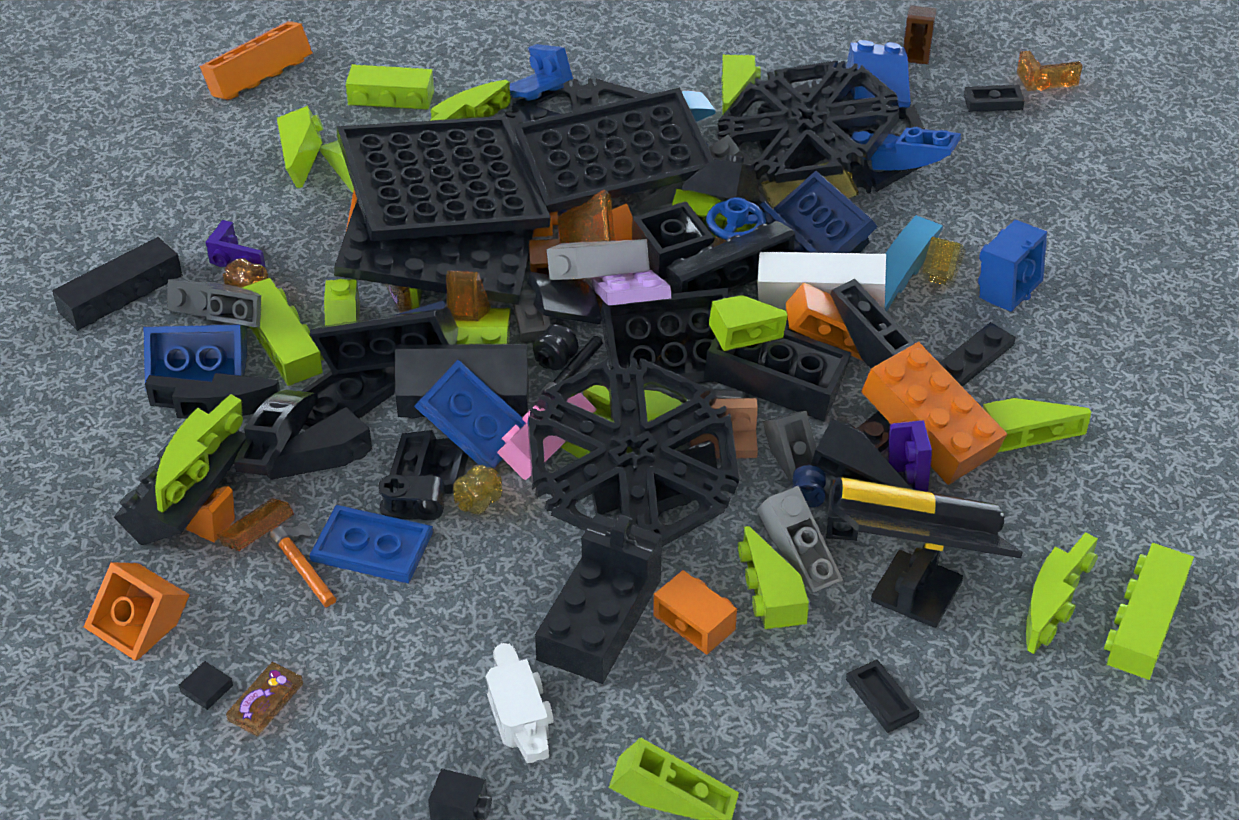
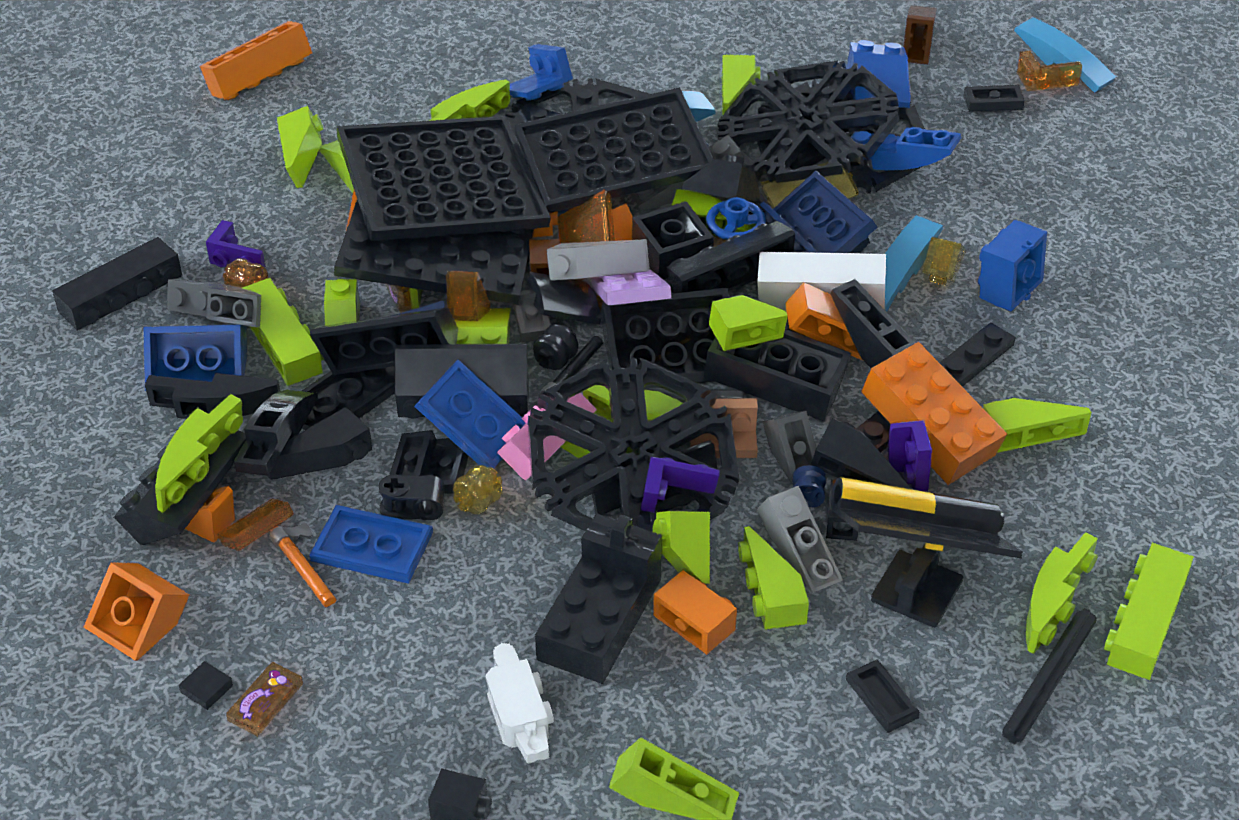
lime brick [345,65,434,110] -> none
none -> dark purple bracket [641,457,720,513]
none -> lime slope [653,511,710,584]
none -> black axle [1002,608,1097,744]
none -> dark azure slope [1014,17,1116,92]

